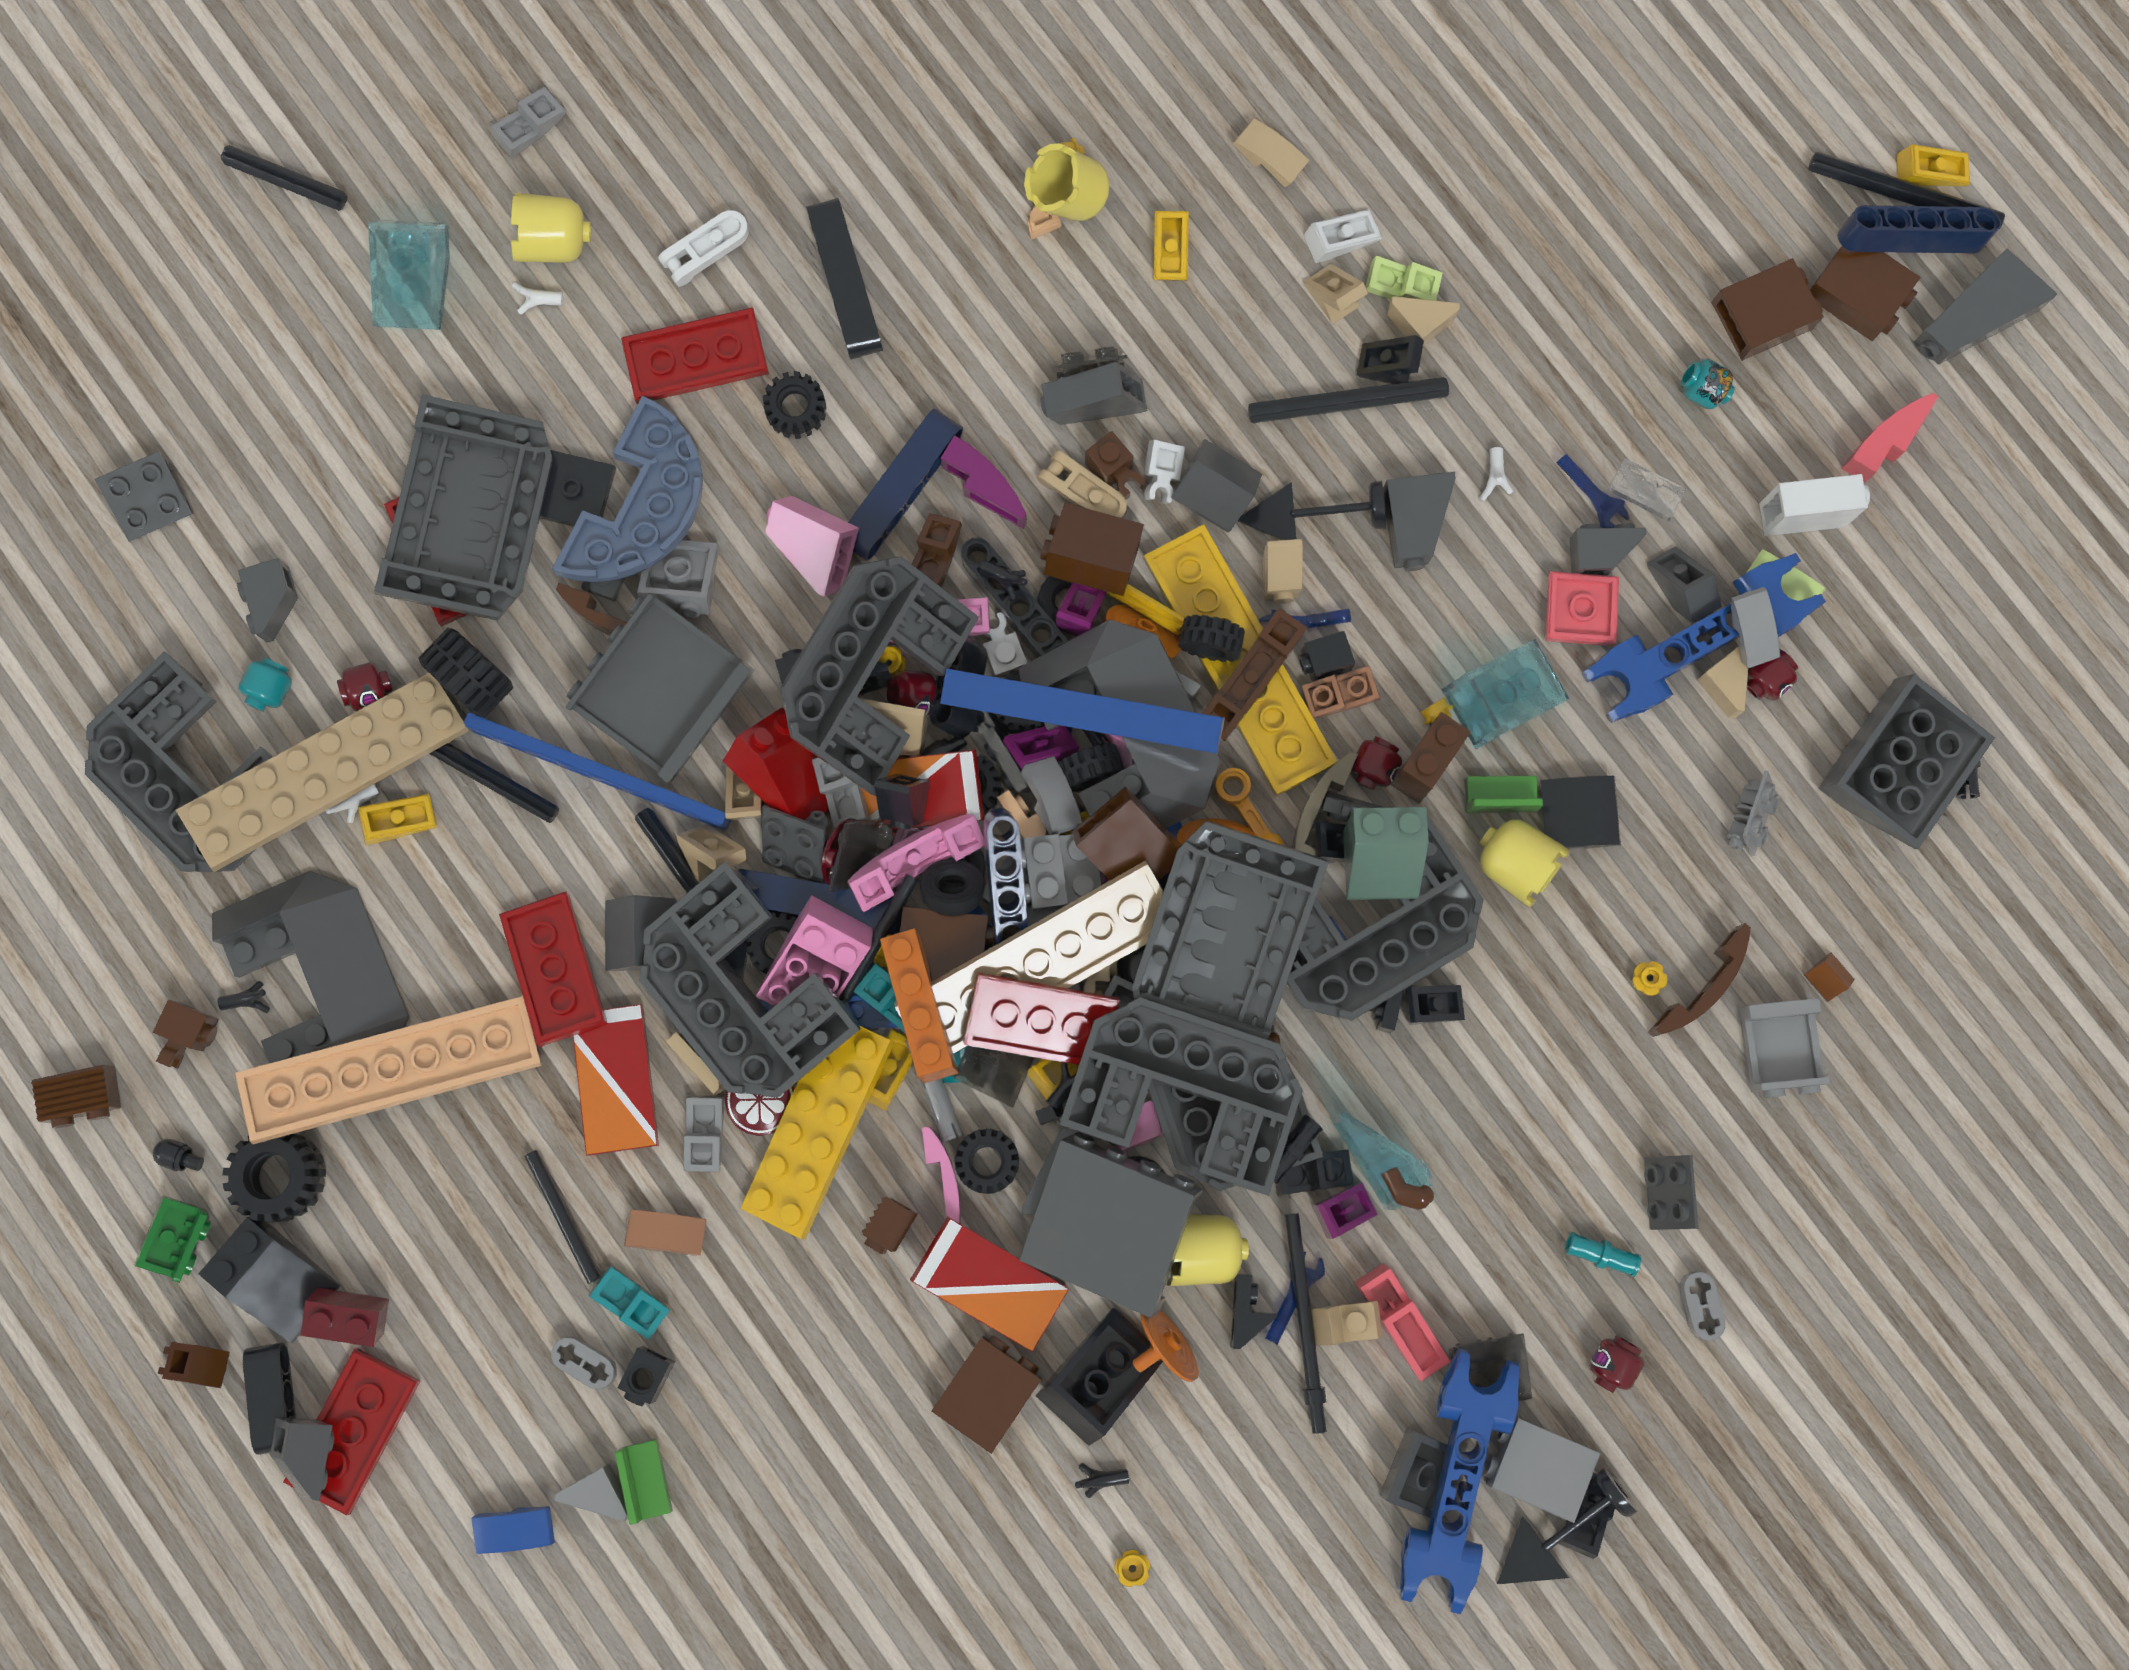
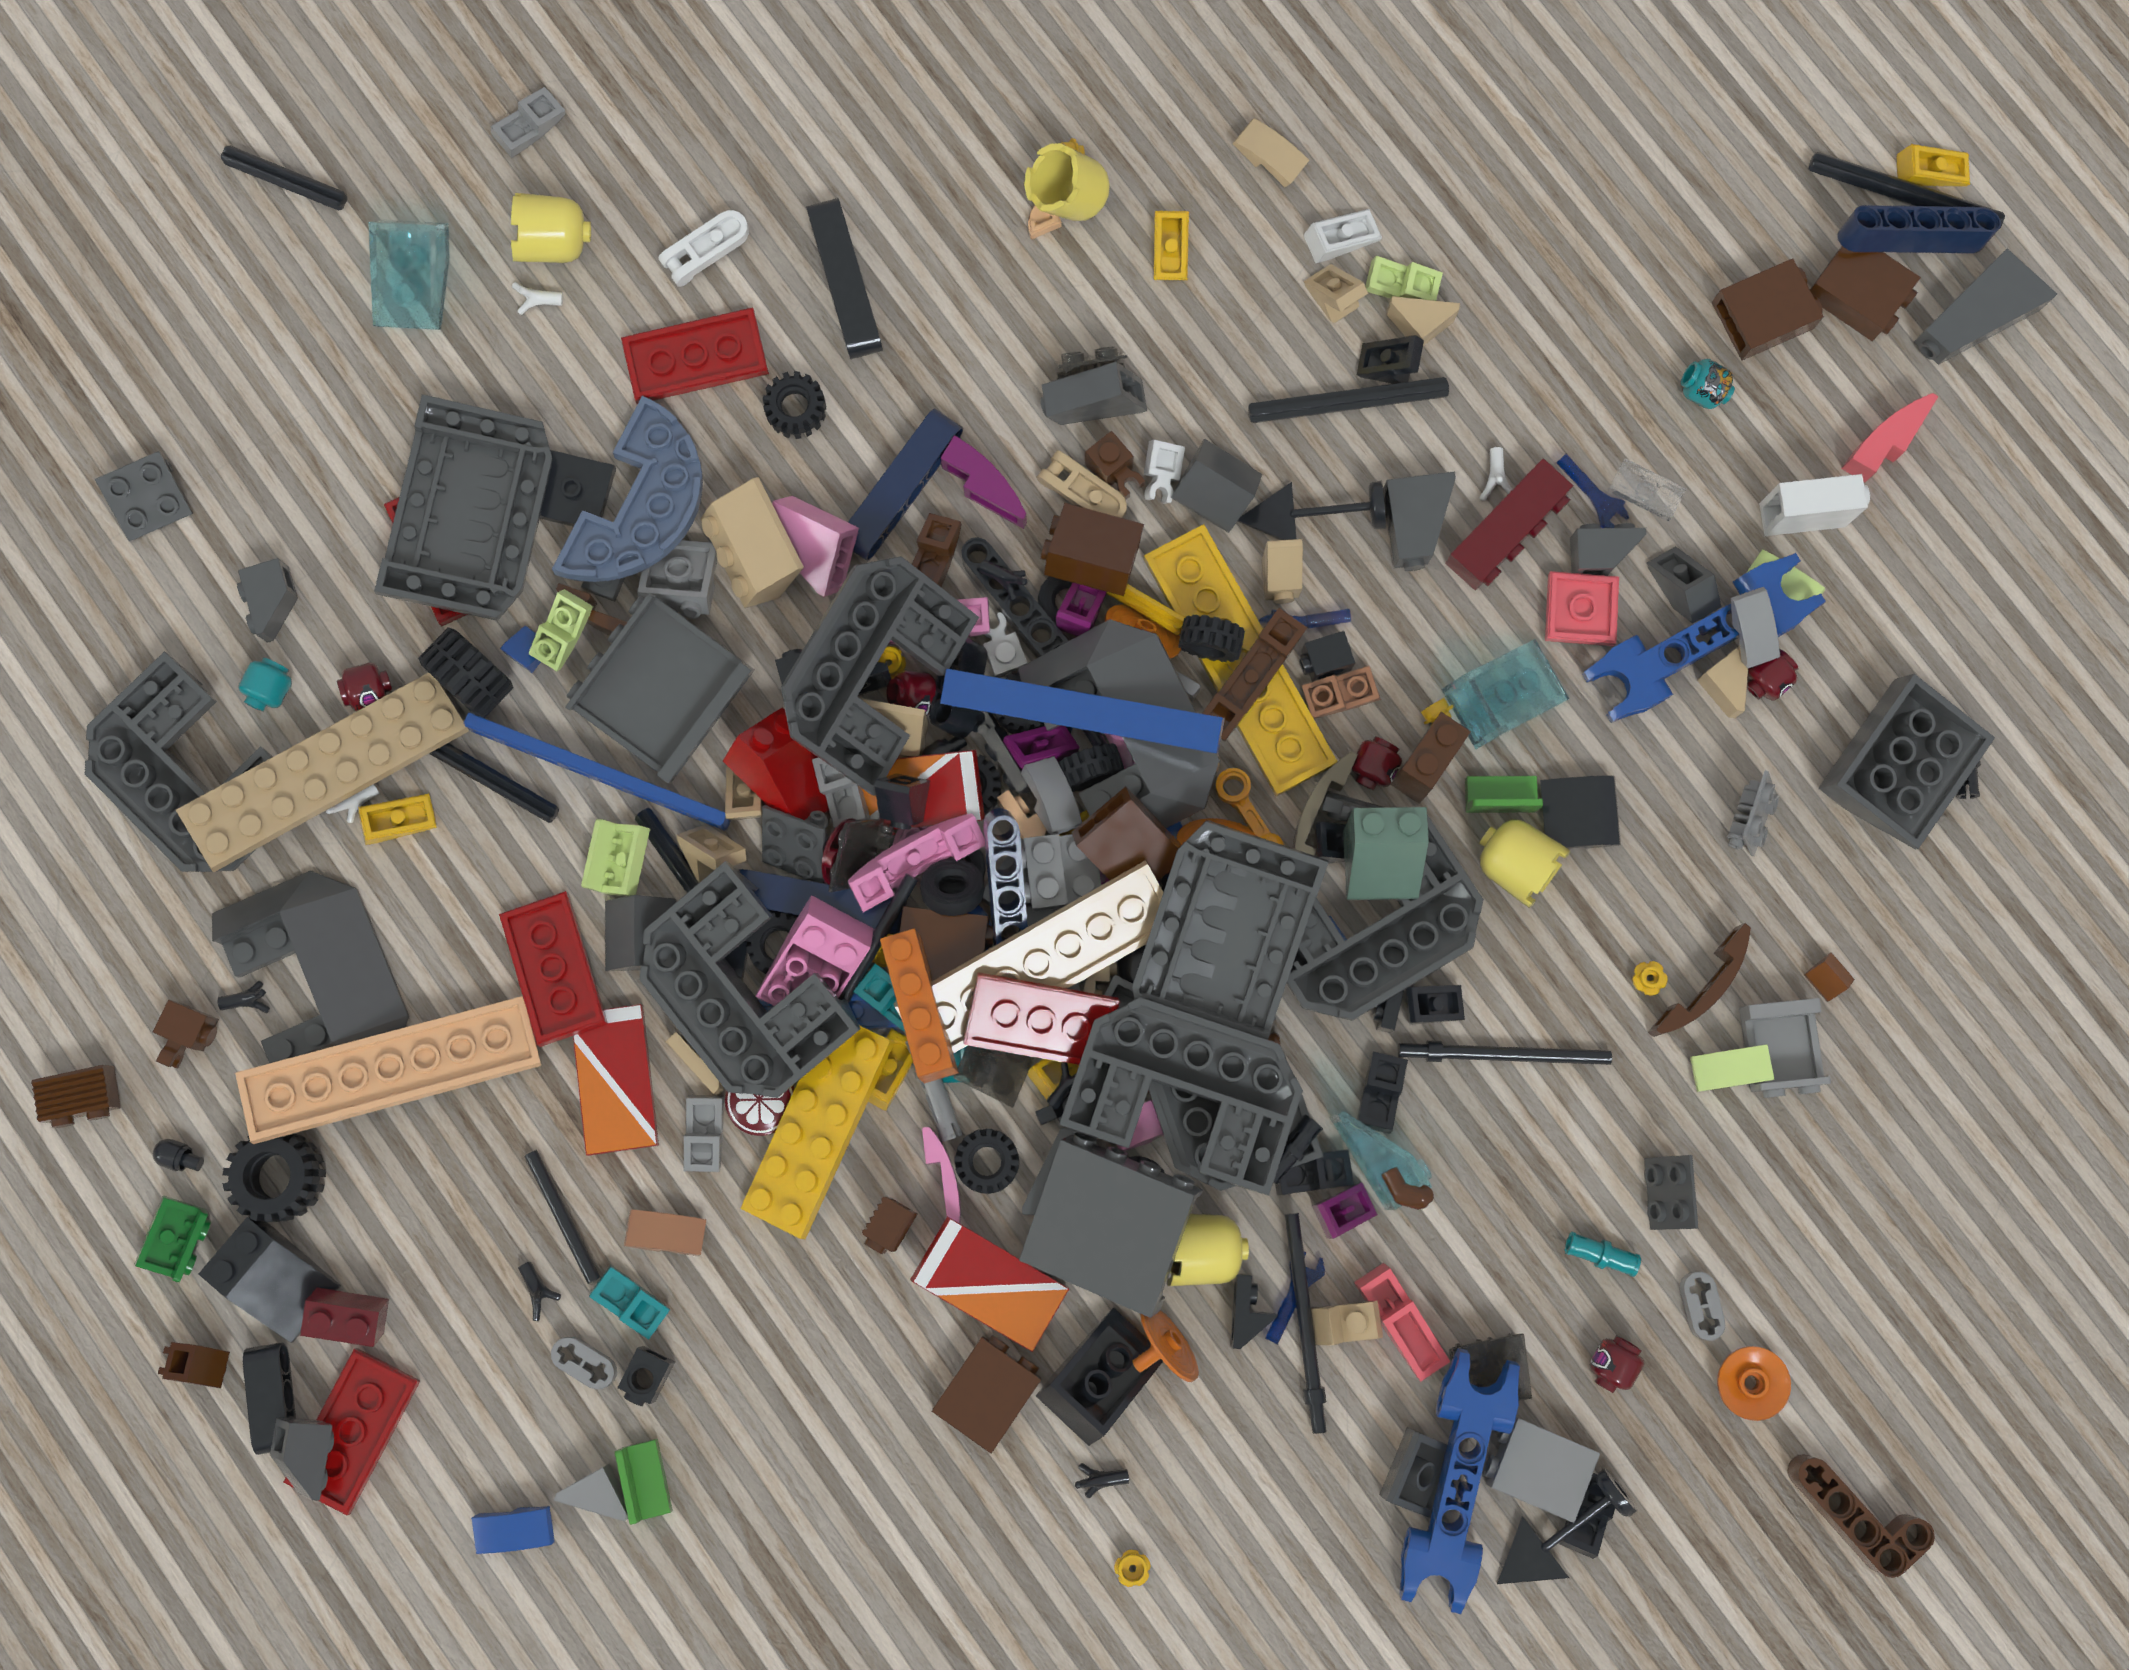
none -> blue slope [500,626,541,673]
none -> black bar [518,1262,561,1321]
none -> yellowish green slope [529,589,593,671]
none -> yellowish green bracket [581,819,650,896]
none -> tan slope [700,477,804,608]
none -> black slope [1355,1051,1408,1134]
none -> black bar [1398,1040,1612,1065]
none -> dark red brick [1445,458,1574,591]
none -> yellowish green slope [1690,1044,1775,1092]
none -> orange dish [1717,1346,1791,1421]
none -> reddish brown beam [1788,1454,1935,1578]

